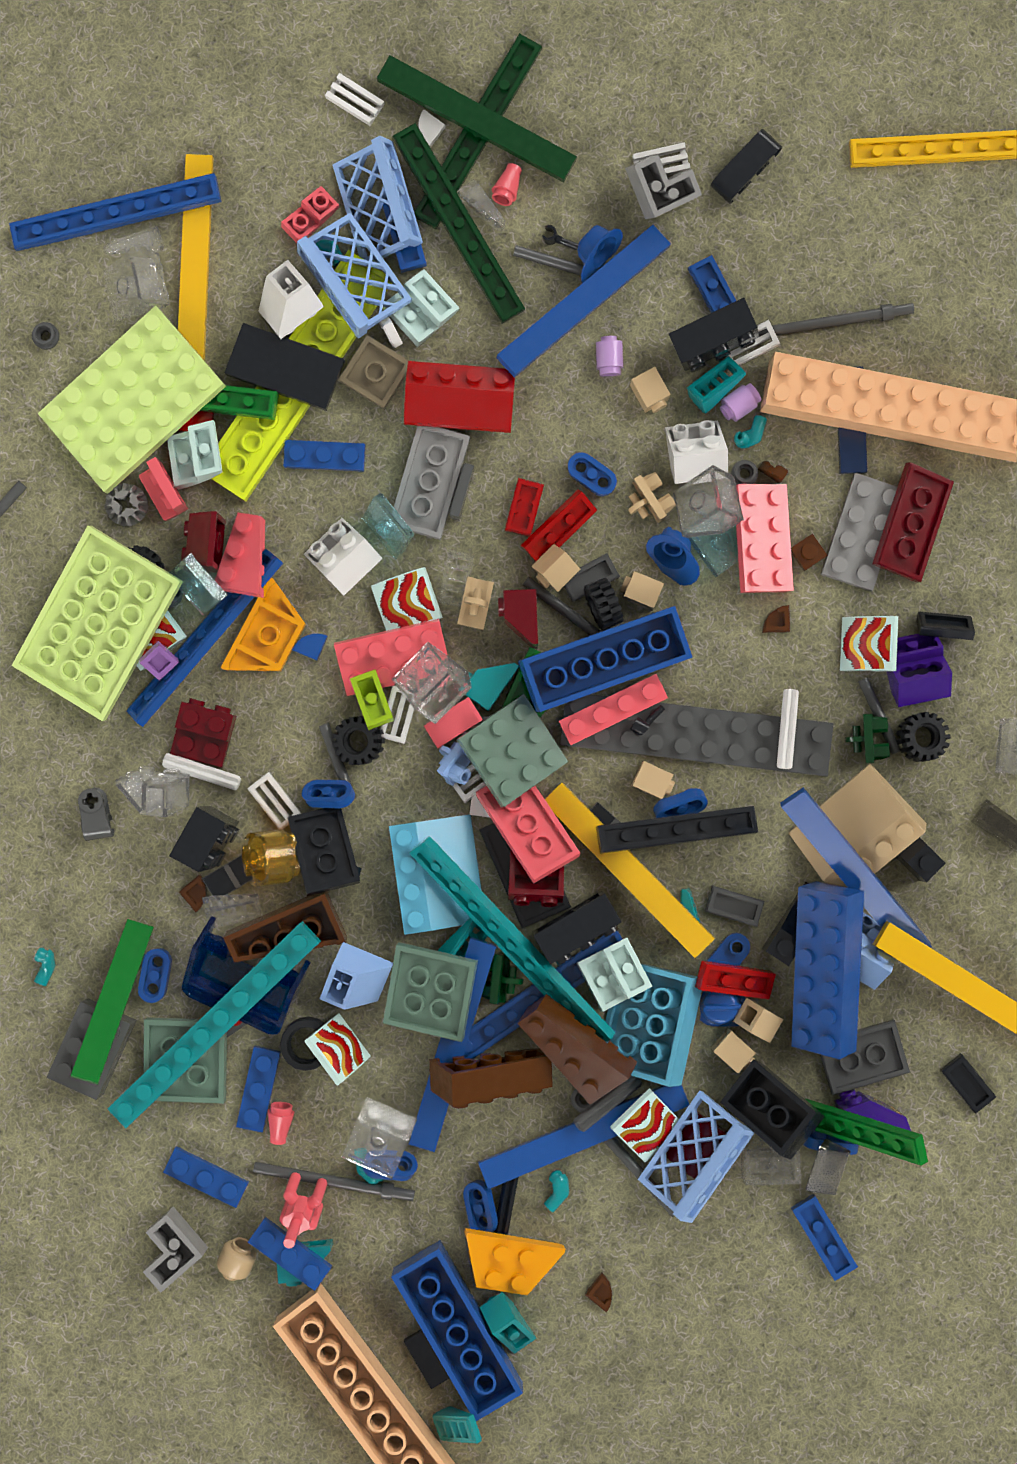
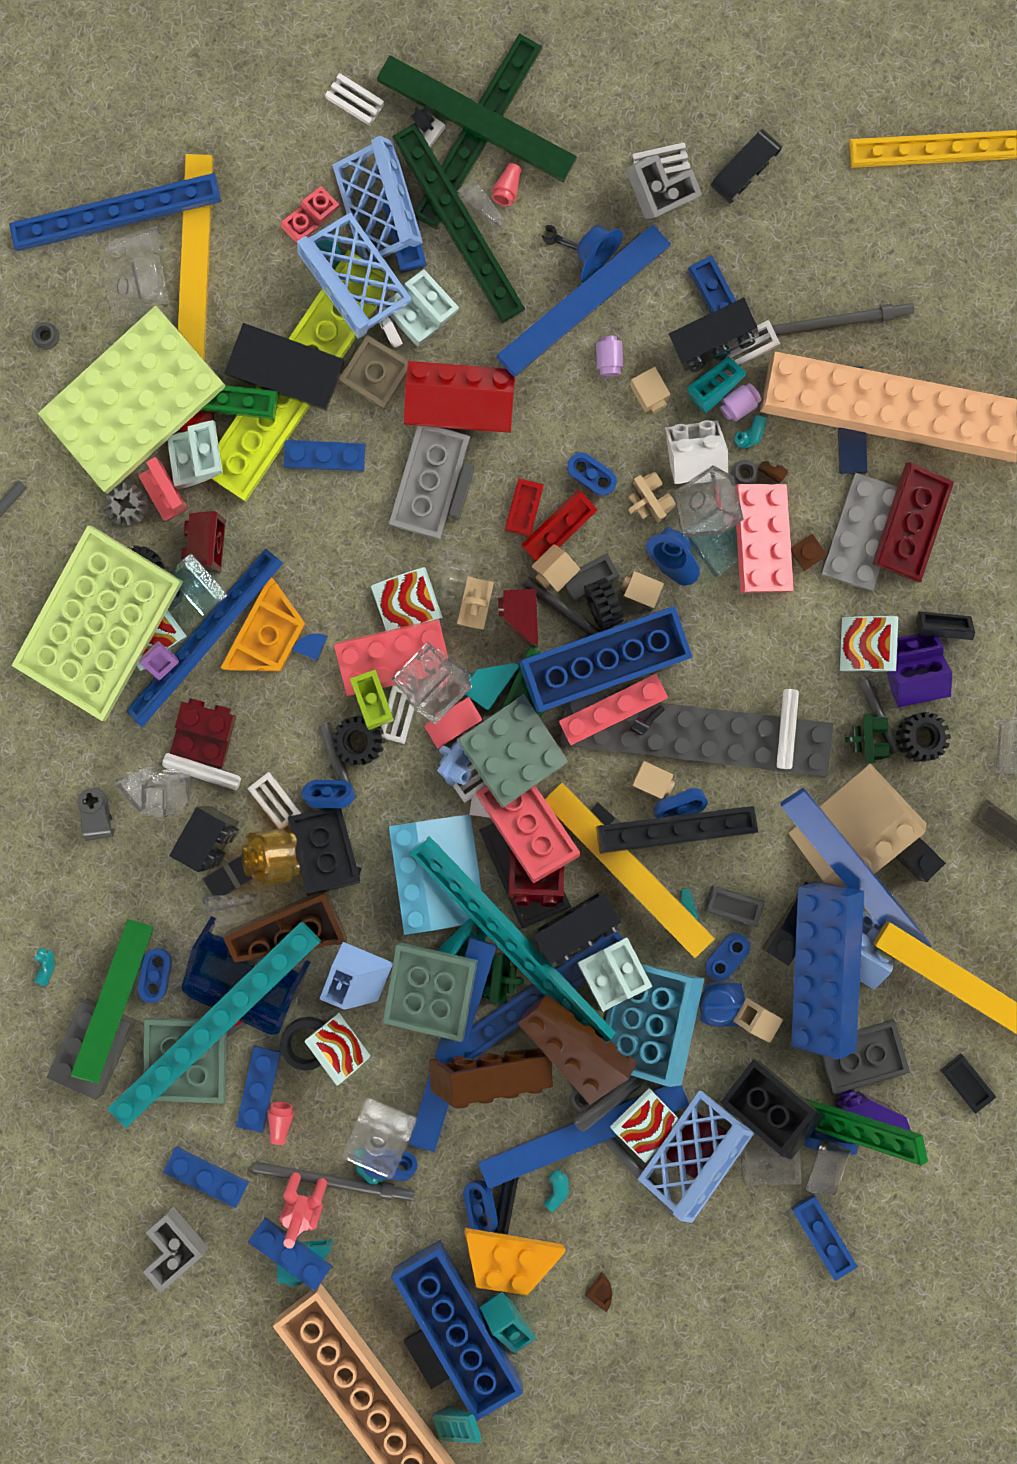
reddish brown tile [179,874,207,912] -> none
coral wing [213,512,265,598] -> none
tan head [217,1237,257,1281] -> none
white slope [259,260,324,339] -> none
white slope [304,518,383,596] -> none
clear light blue plate [362,492,415,560] -> none
dark grey bar [513,245,584,276] -> none
red plate [695,961,776,1000] -> none
tan brick [711,1028,756,1073] -> none
reddish brown tile [762,605,790,633] -> none
none -> black plate [411,107,435,133]

